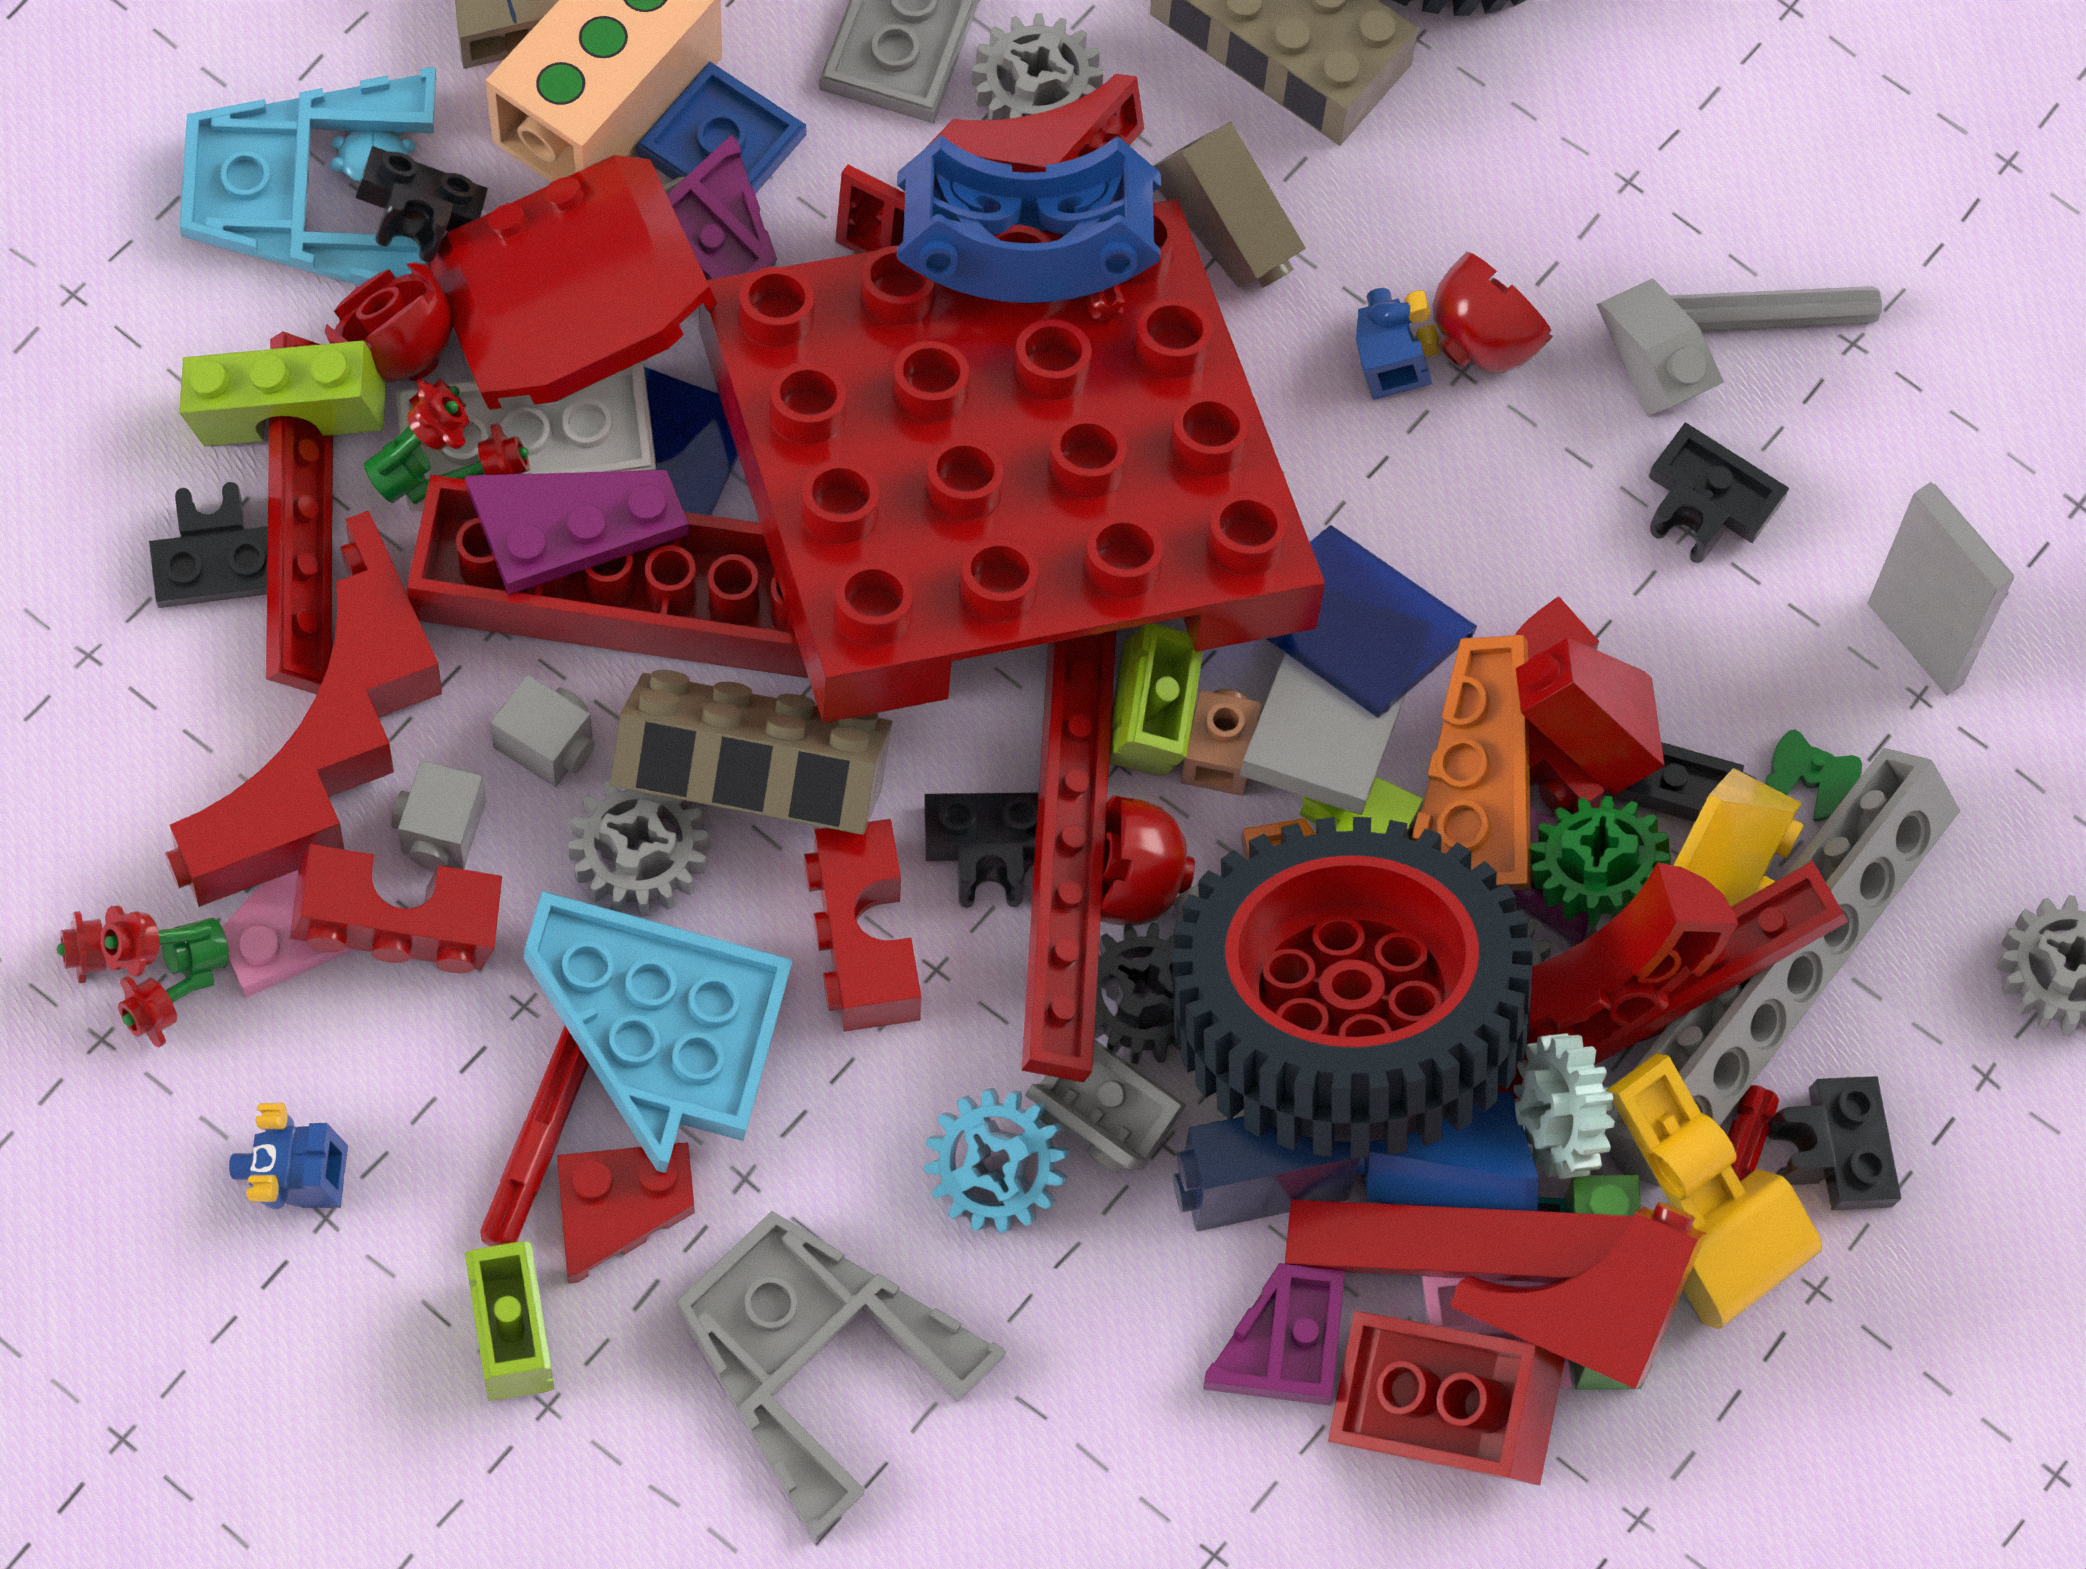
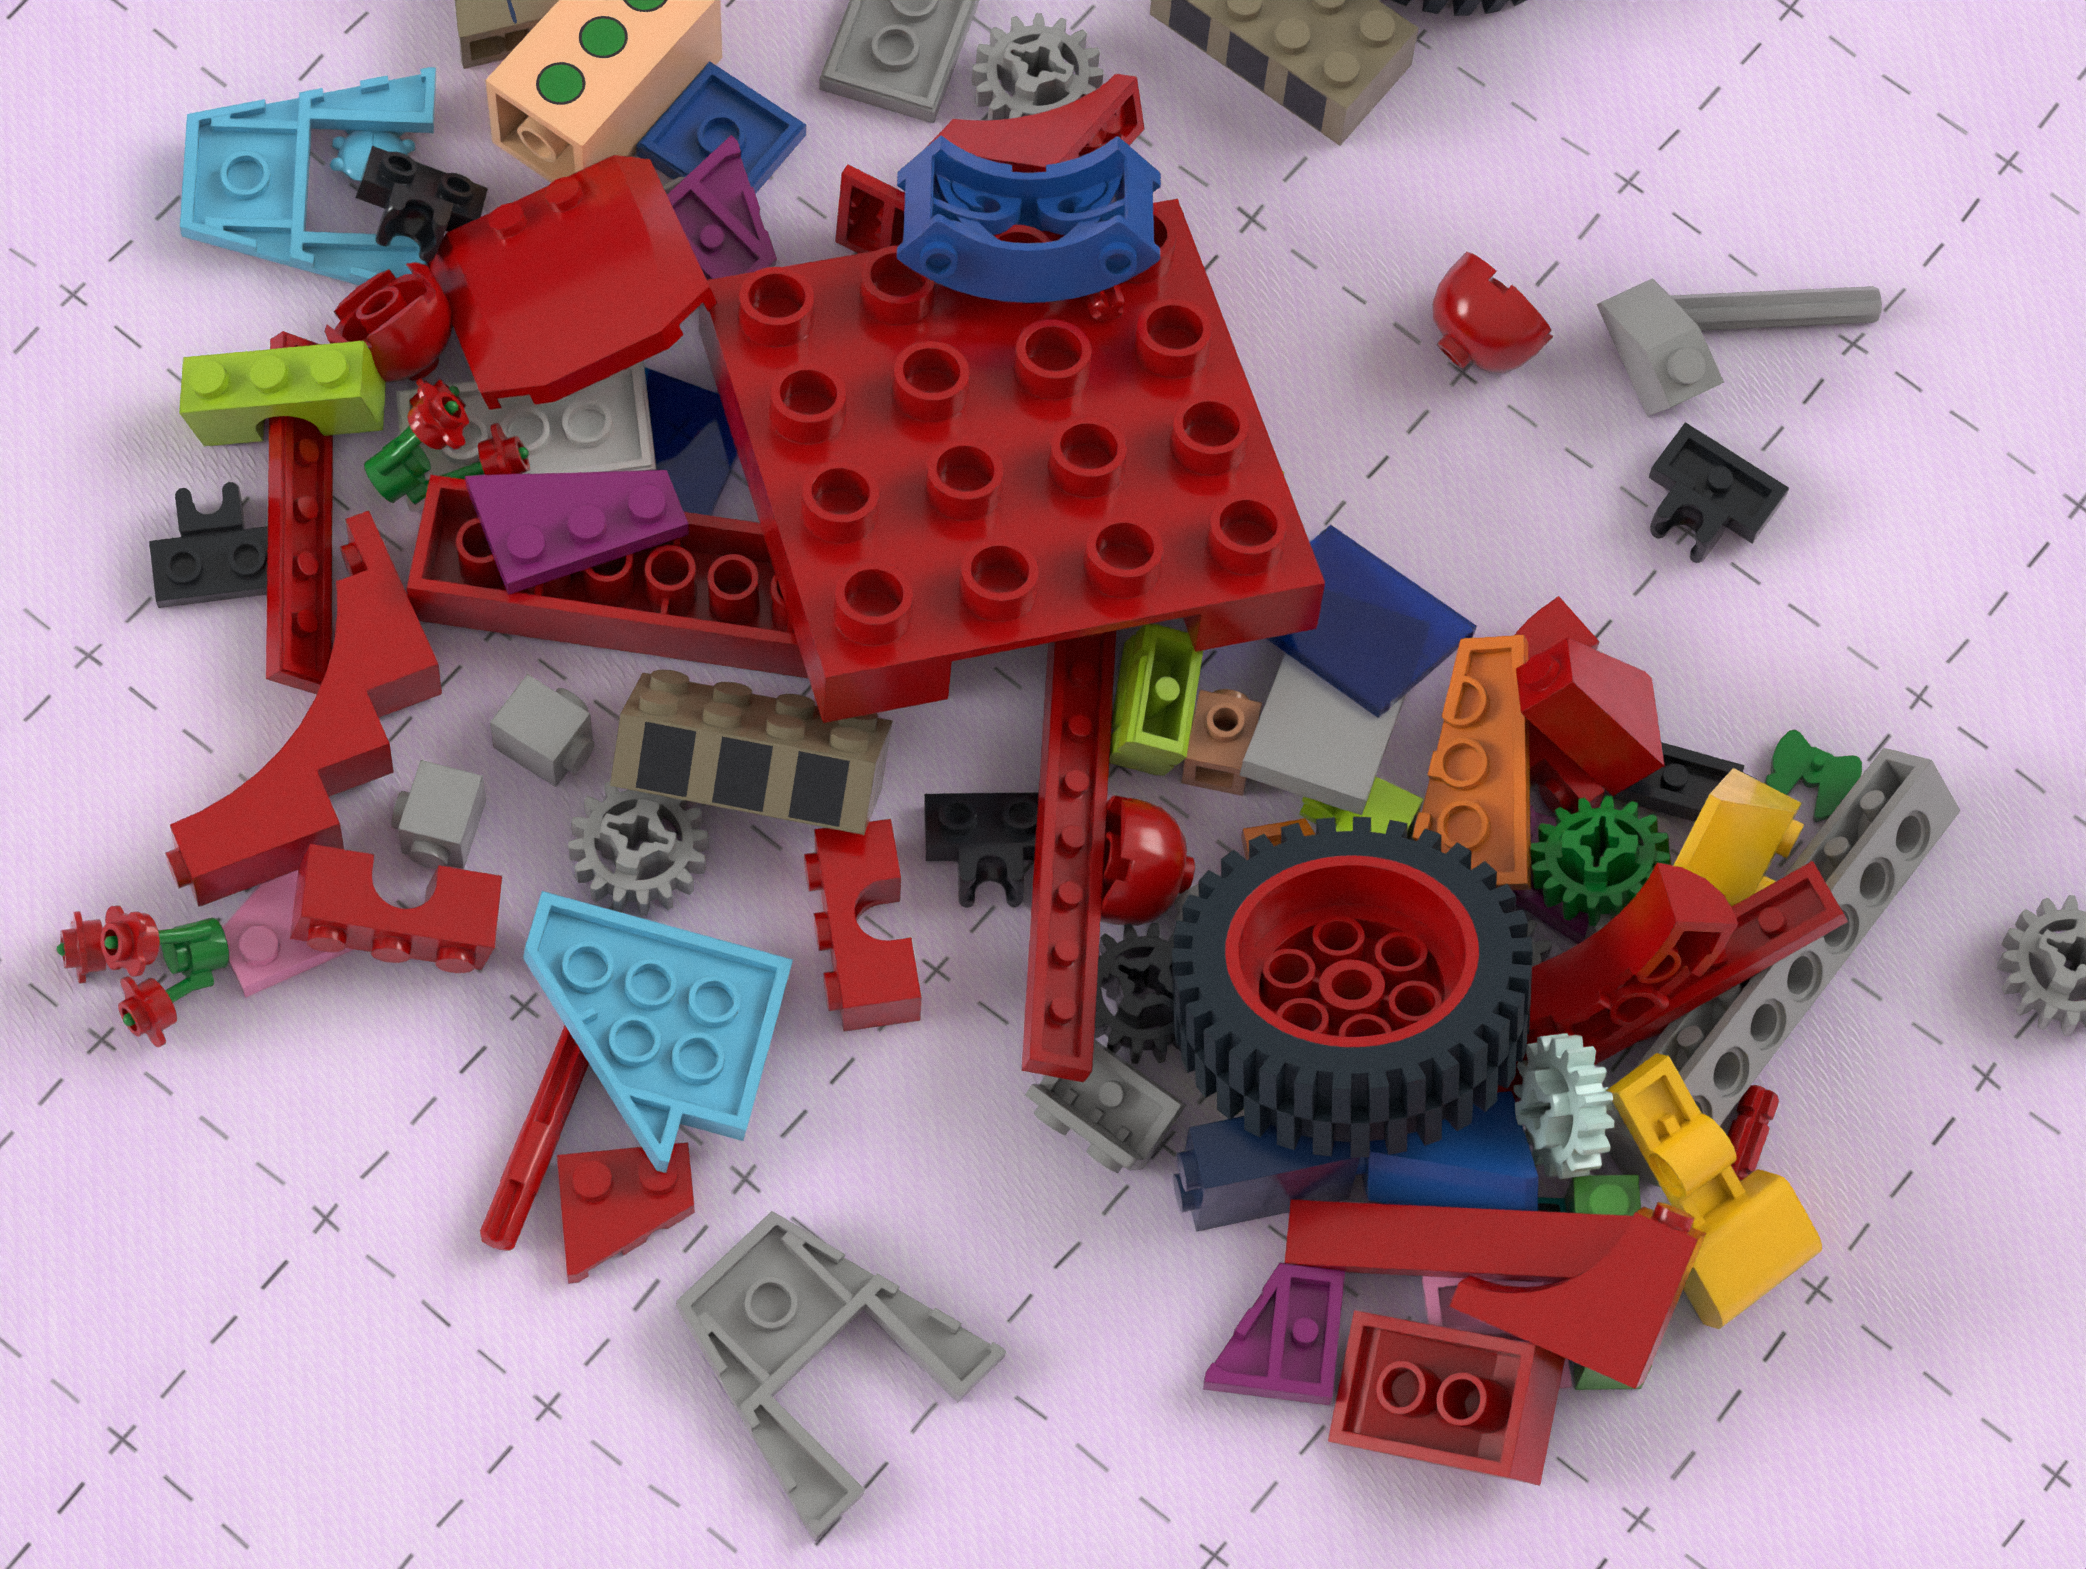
blue piece [229,1103,348,1209] -> none
lime brick [464,1241,554,1401] -> none
medium azure gear [924,1088,1070,1233] -> none
dark tan slope [1153,121,1306,288] -> none
blue piece [1356,288,1440,400] -> none
black plate [1767,1076,1902,1210] -> none
light grey tile [1868,482,2014,696] -> none

